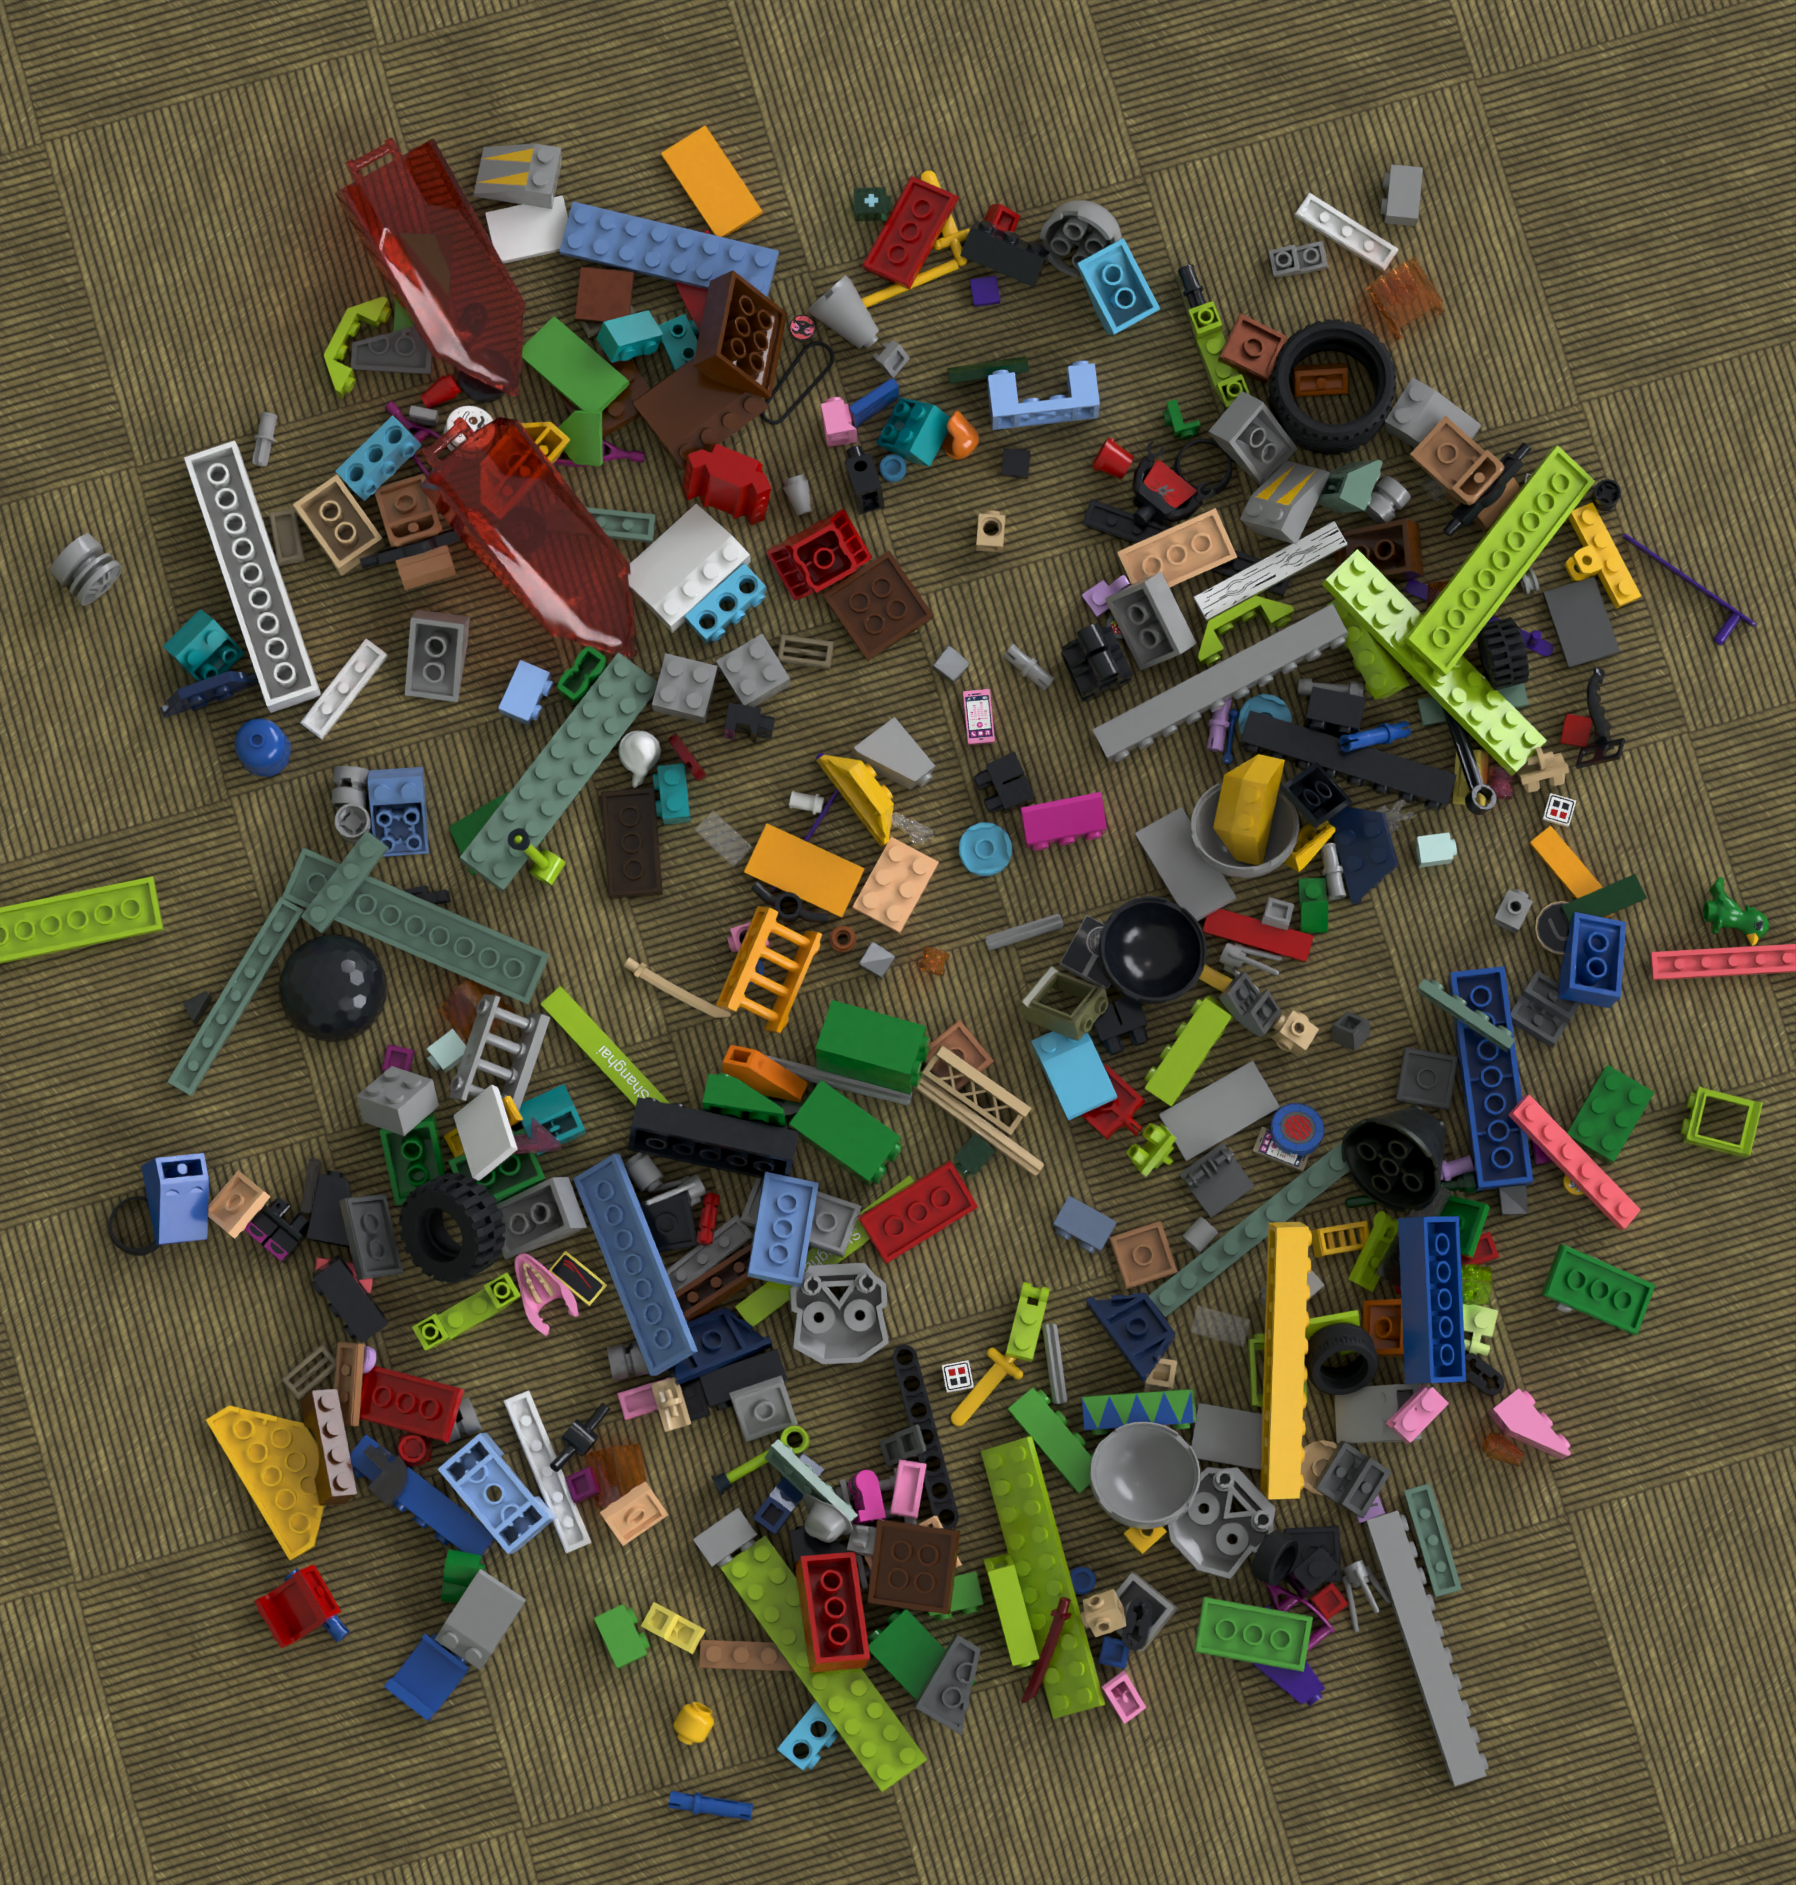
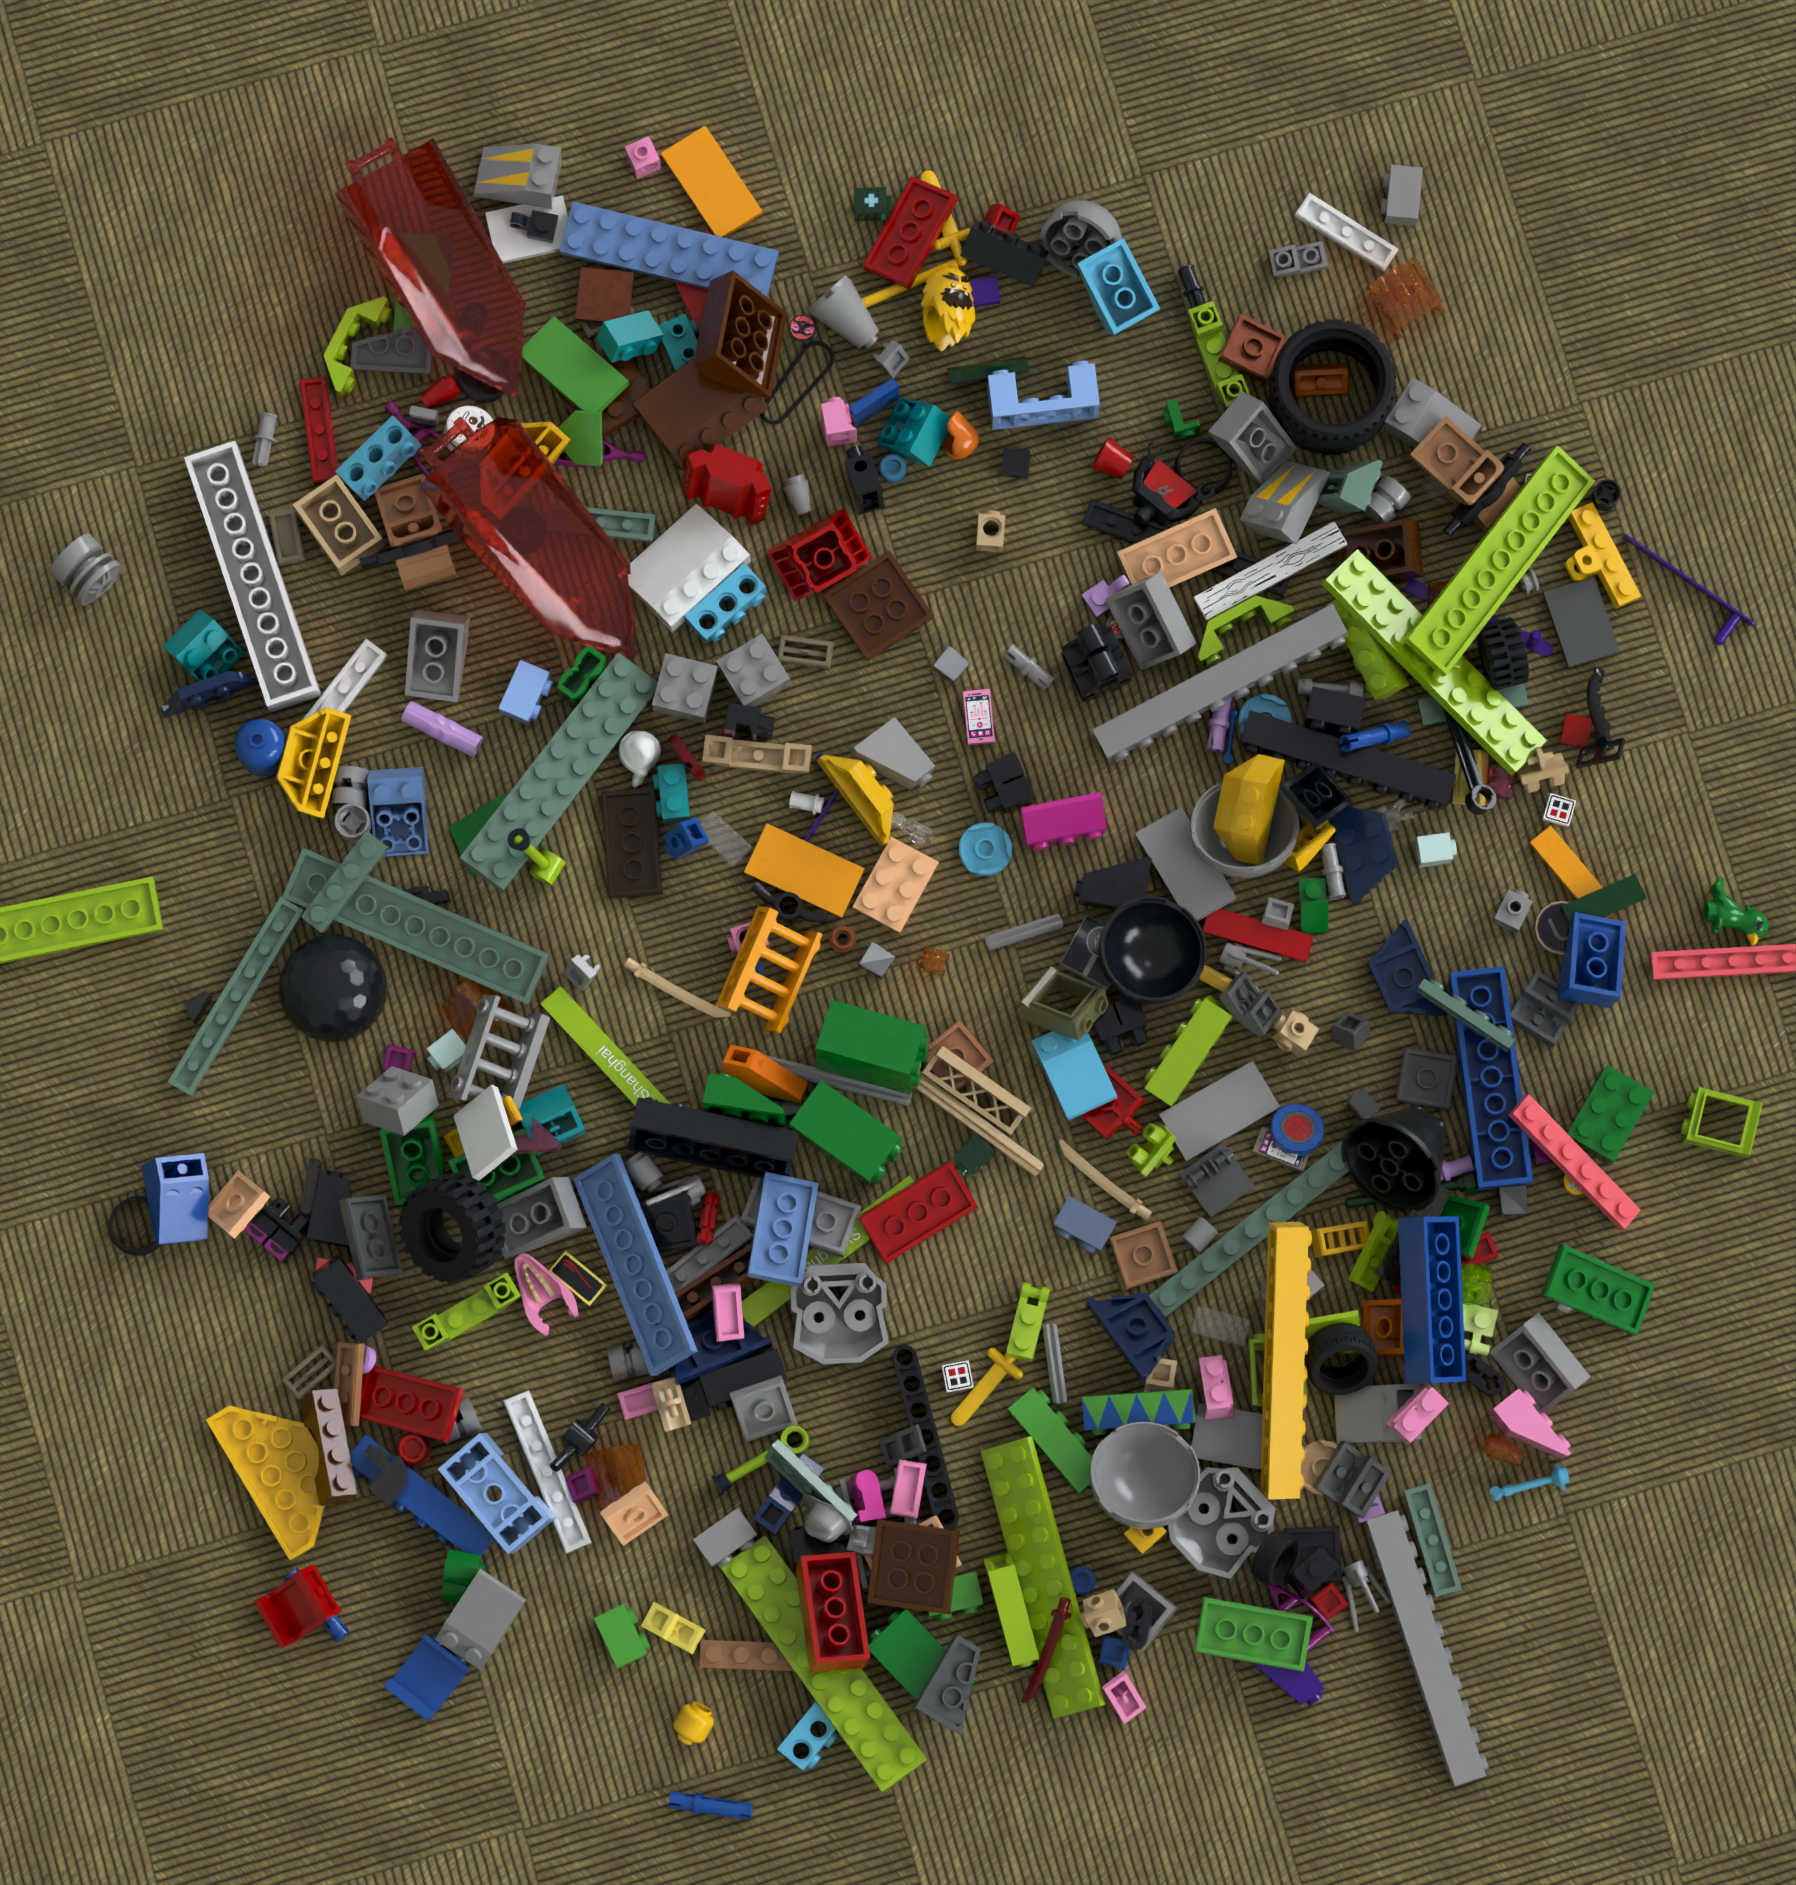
none -> yellow wedge [276,707,352,819]
none -> red tile [299,376,340,485]
none -> lavender axle [401,701,483,757]
none -> black plate [510,210,558,243]
none -> light grey tile [563,955,600,992]
none -> bright pink brick [625,136,661,179]
none -> blue brick [663,818,709,860]
none -> tan slope [702,735,813,773]
none -> bright pink tile [712,1283,744,1342]
none -> yellow head [921,265,975,352]
none -> tan sword [1059,1139,1152,1221]
none -> black slope [1074,857,1152,911]
none -> bright pink window [1196,1355,1235,1420]
none -> dark grey slope [1346,1088,1380,1121]
none -> dark blue wing [1367,919,1449,1016]
none -> light grey slope [1489,1312,1591,1414]
none -> medium azure piece [1490,1463,1570,1501]

